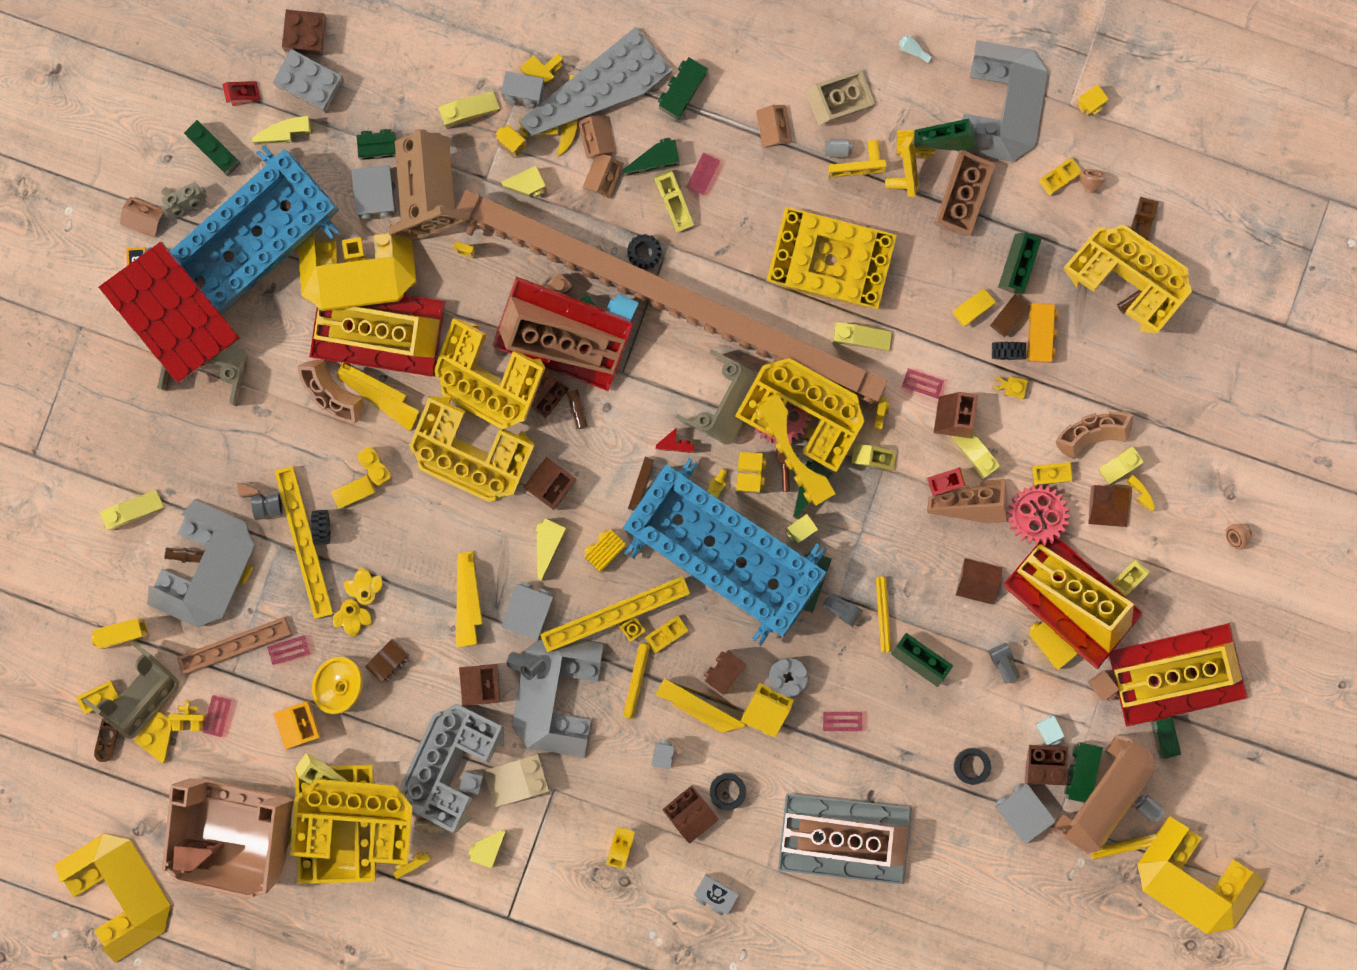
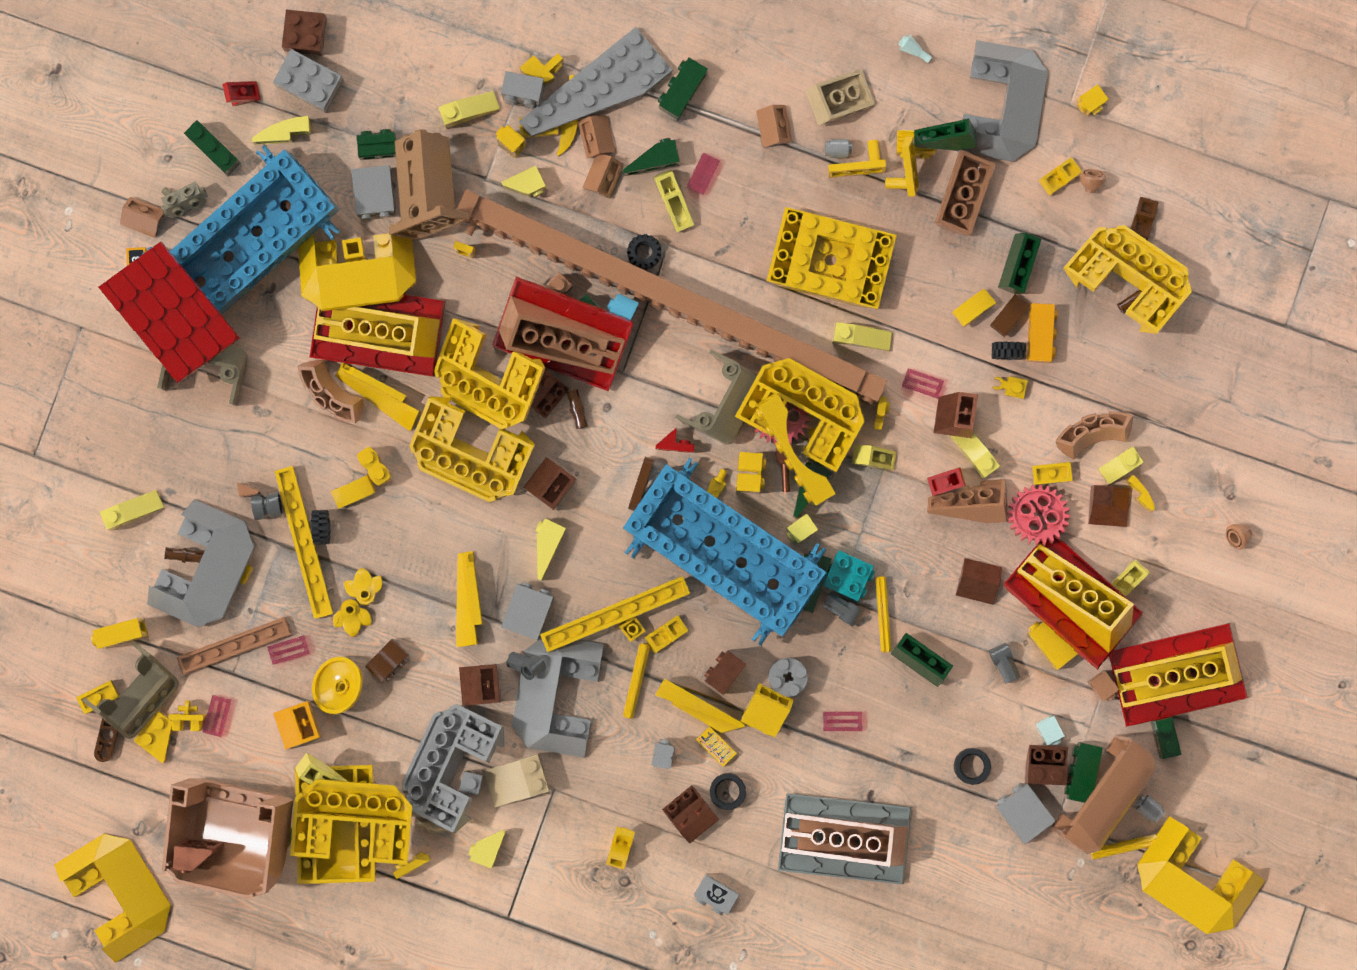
yellow brick [584,529,627,573] -> none
none -> yellow tile [696,726,737,767]
none -> teal brick [823,550,875,601]

